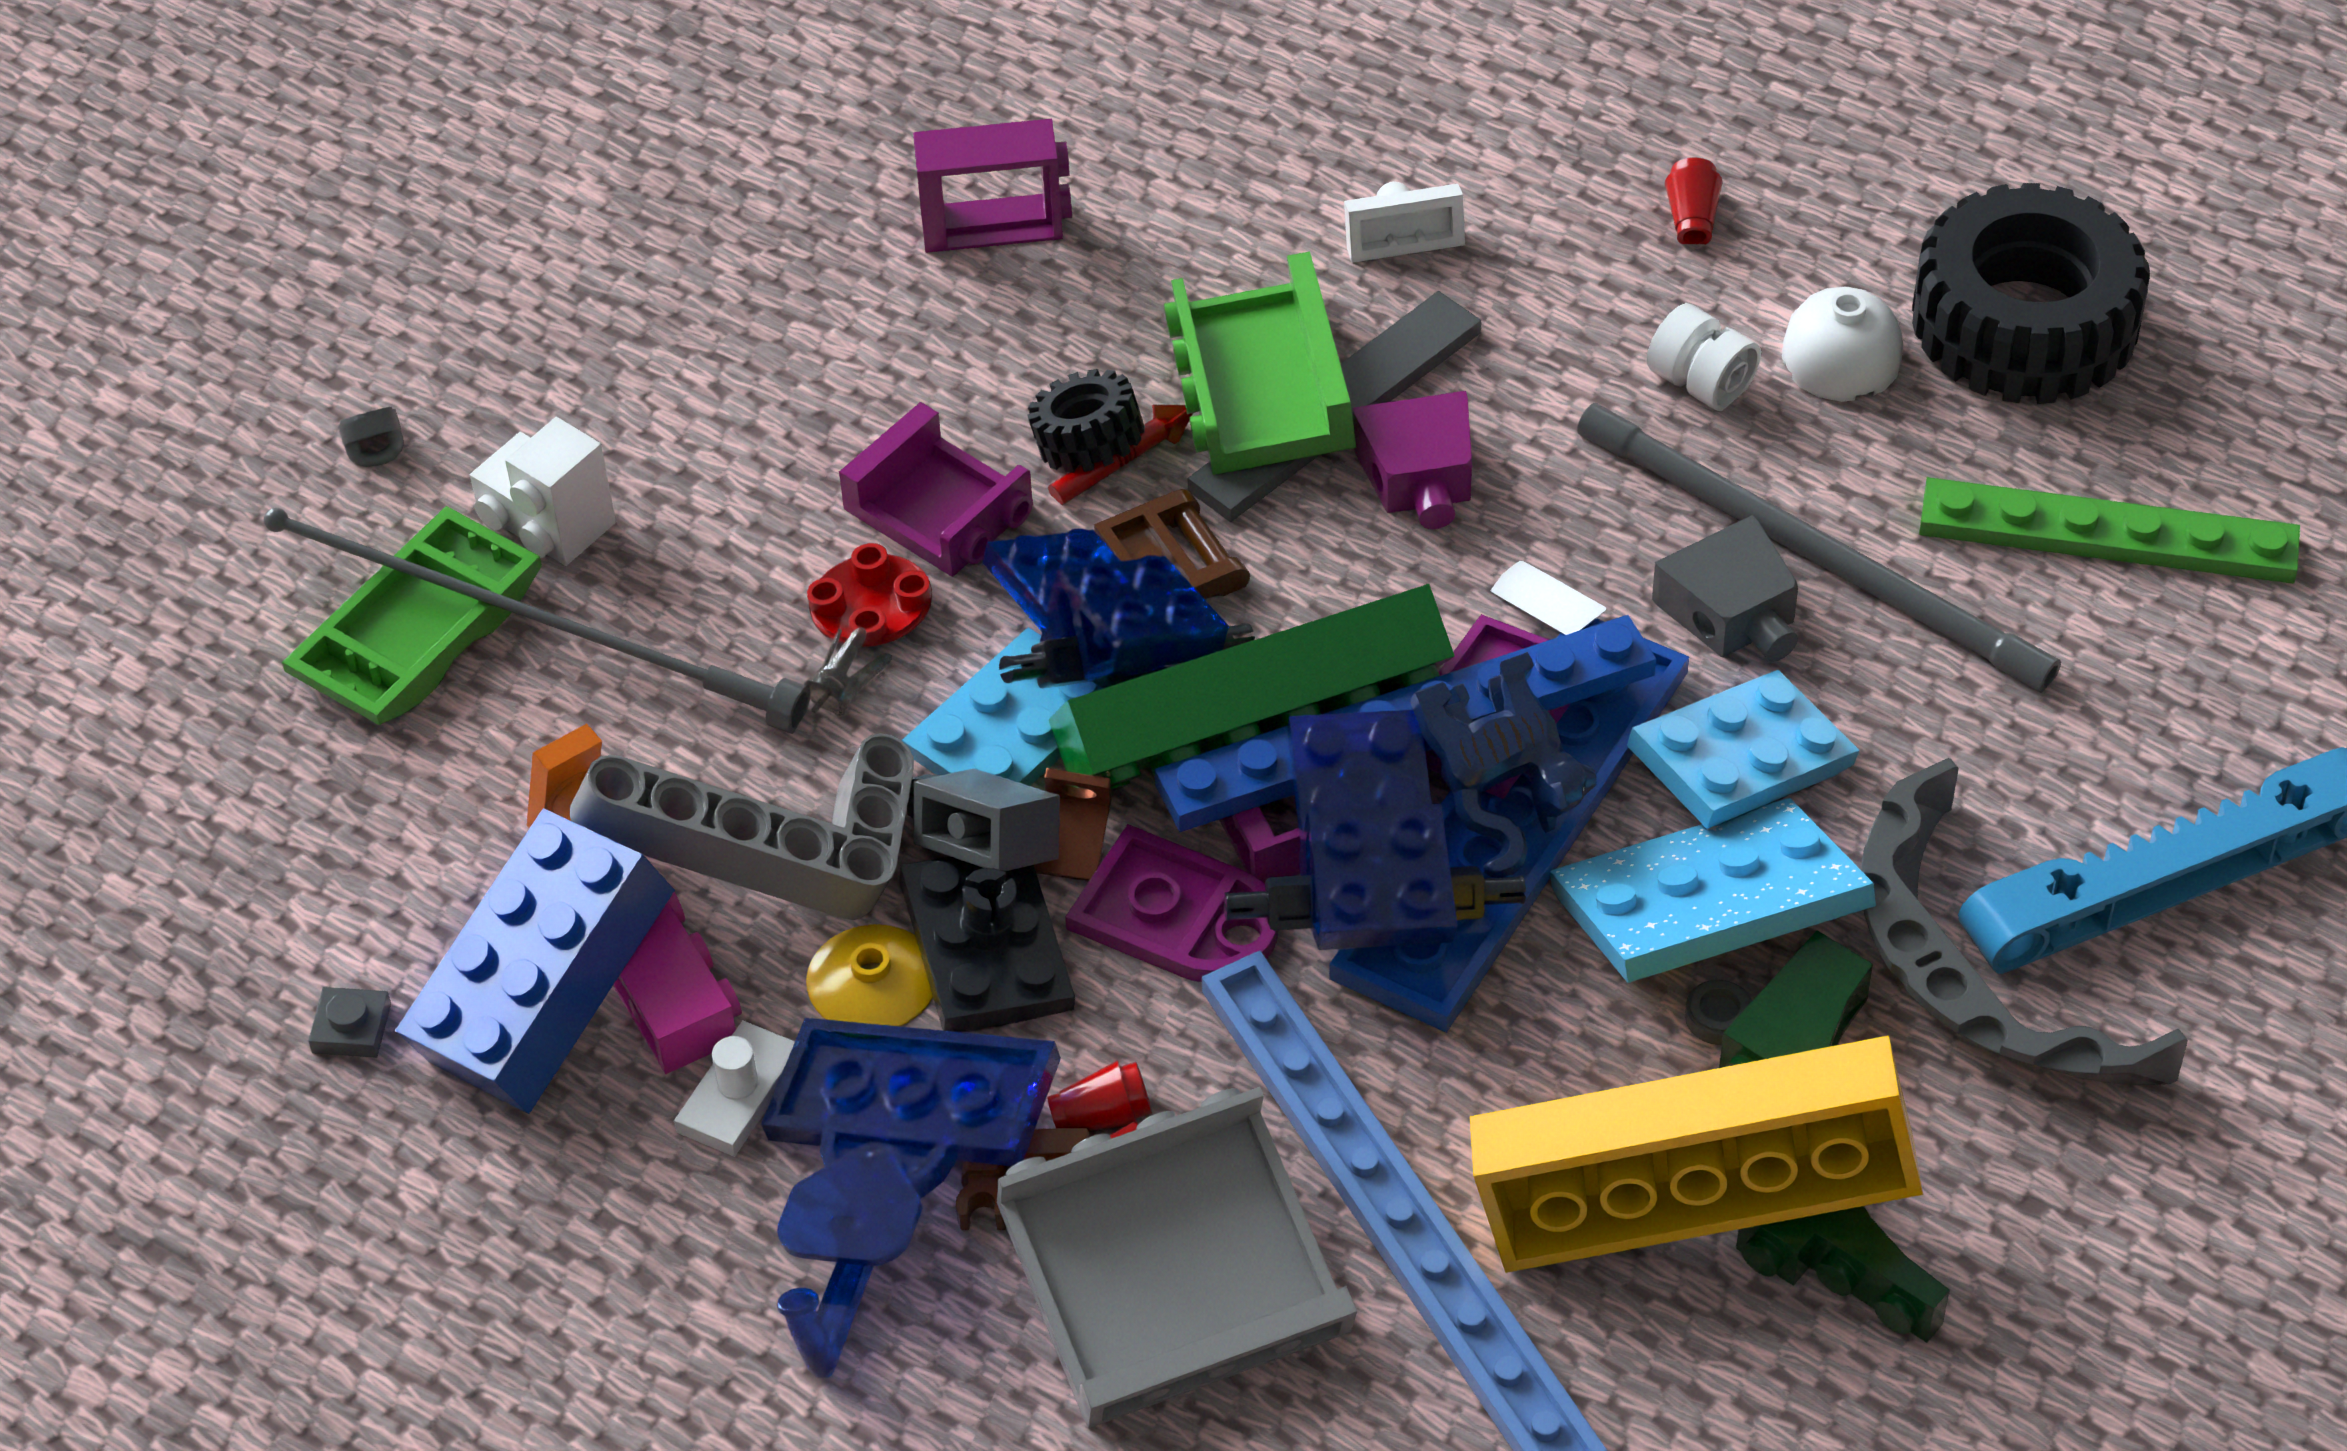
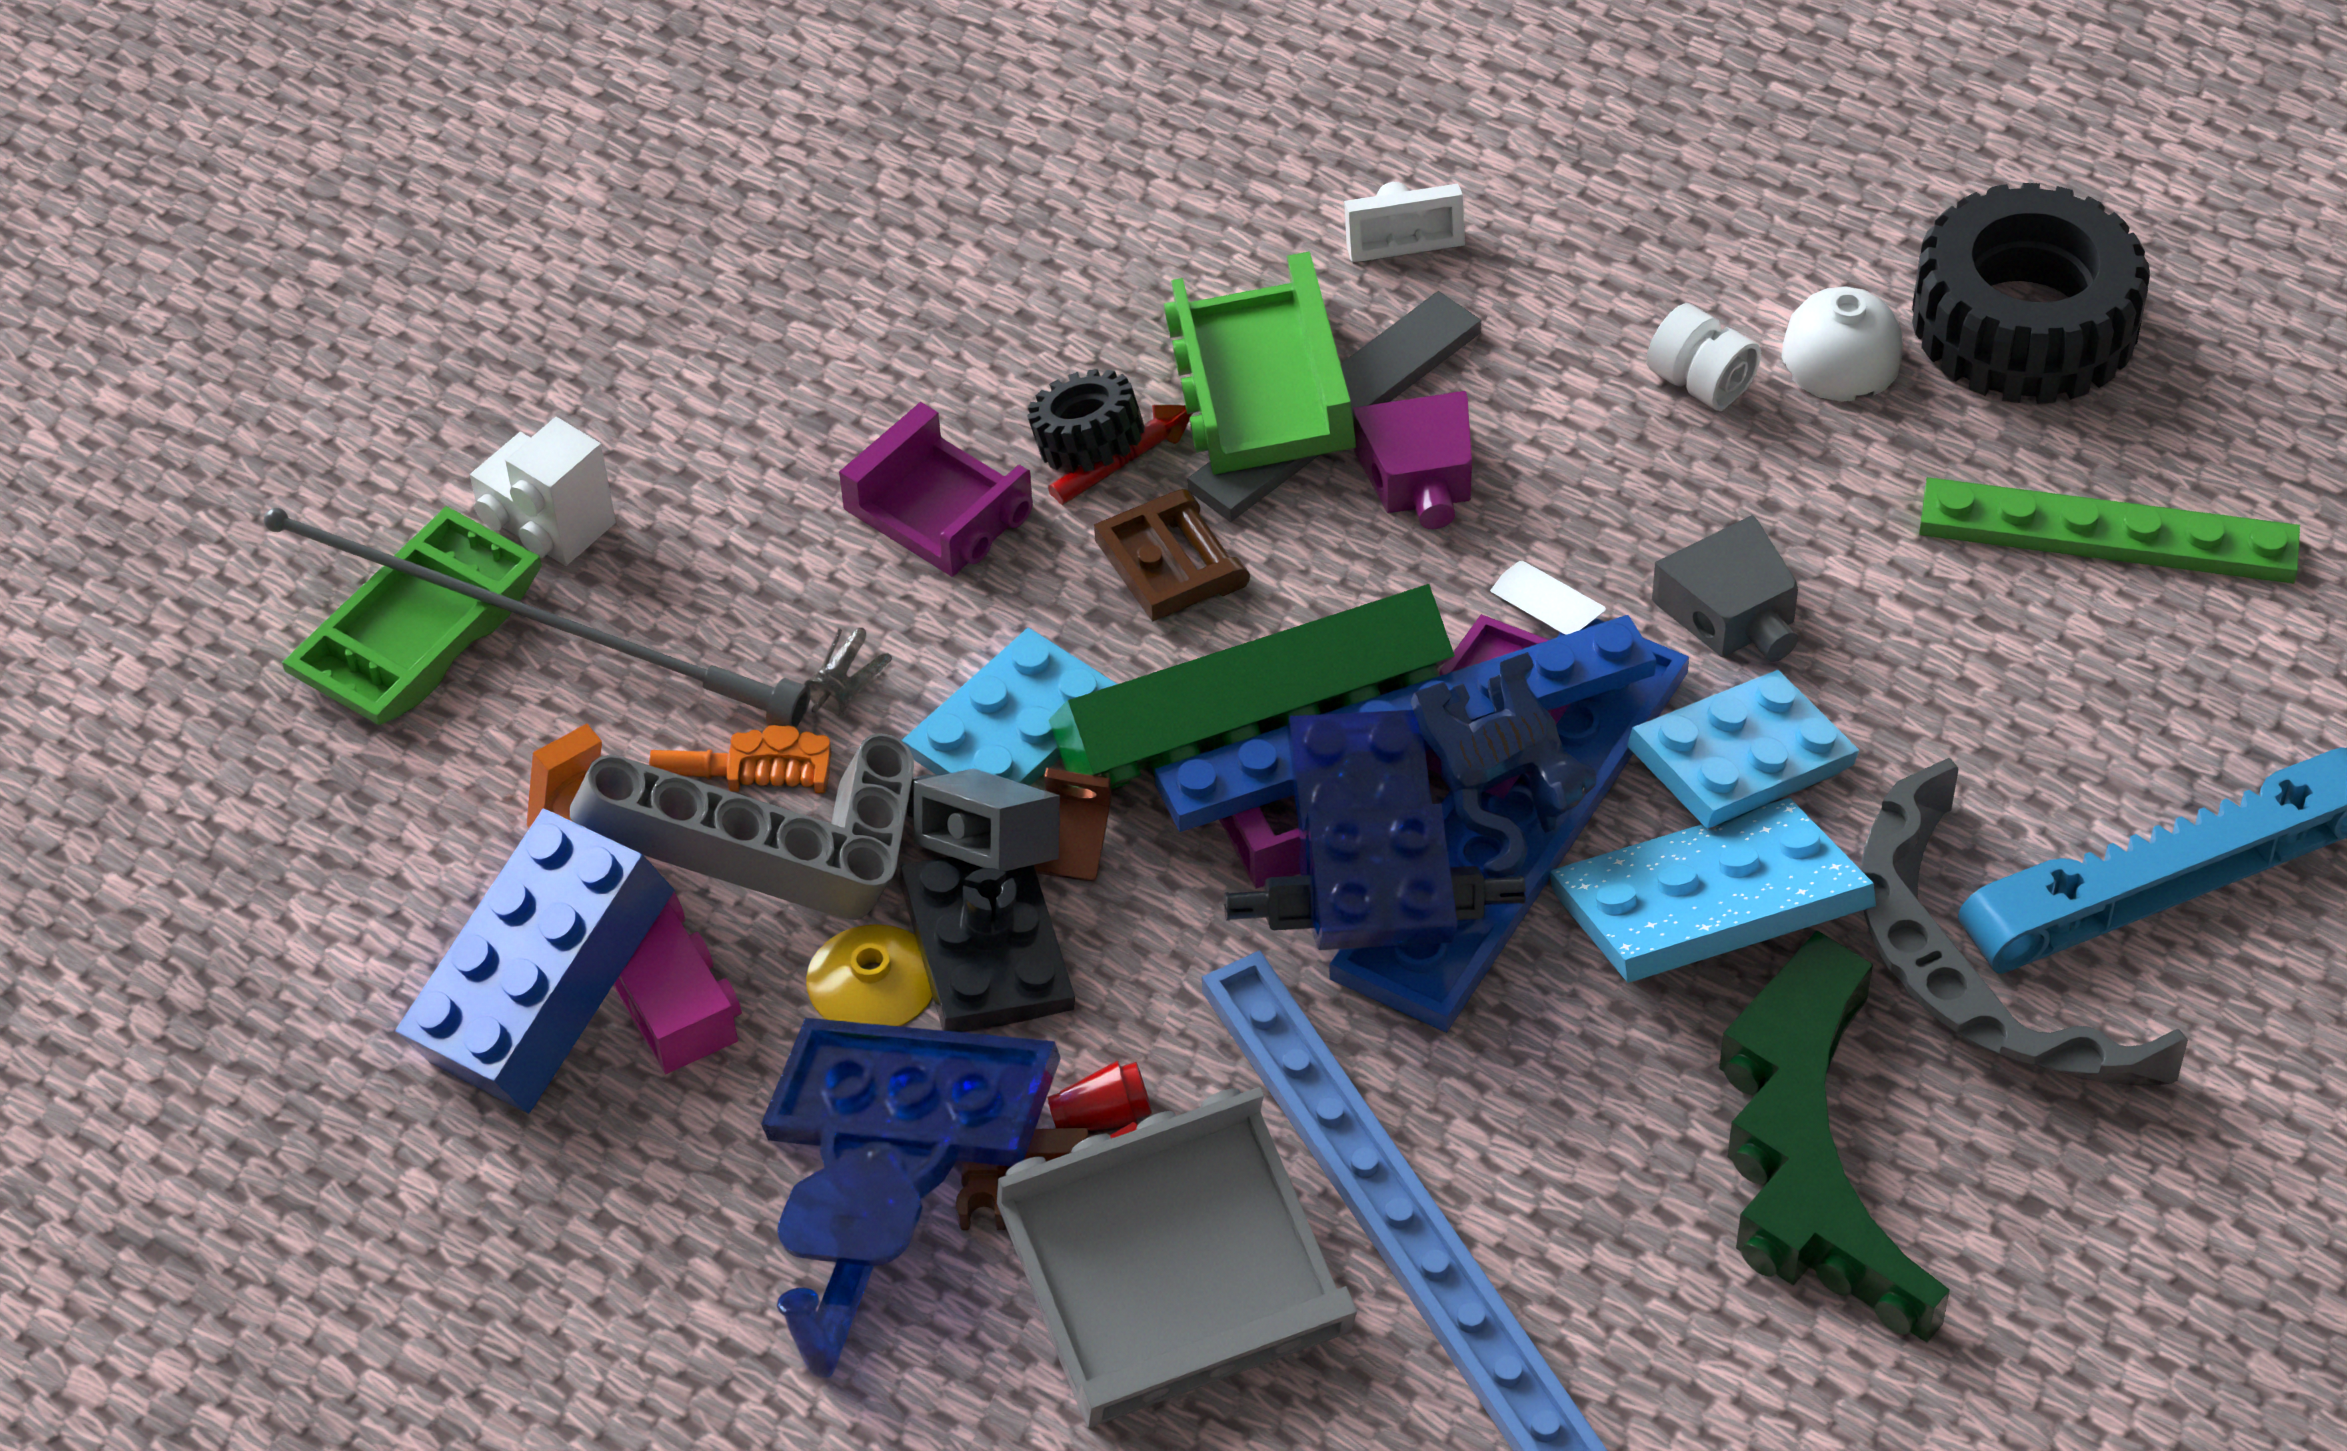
dark grey plate [308,987,391,1058] -> none
dark grey tile [337,407,404,467] -> none
white tile [674,1020,803,1157] -> none
red dish [807,543,932,647] -> none
magenta window [913,118,1072,253] -> none
clear blue piece [982,529,1255,689] -> none
magenta tile [1065,824,1279,982] -> none
yellow brick [1470,1035,1923,1273] -> none
dark grey piece [1577,403,2061,693] -> none
red cone [1665,157,1723,245] -> none
dark grey tile [1685,980,1752,1045] -> none
none -> orange piece [649,725,831,793]

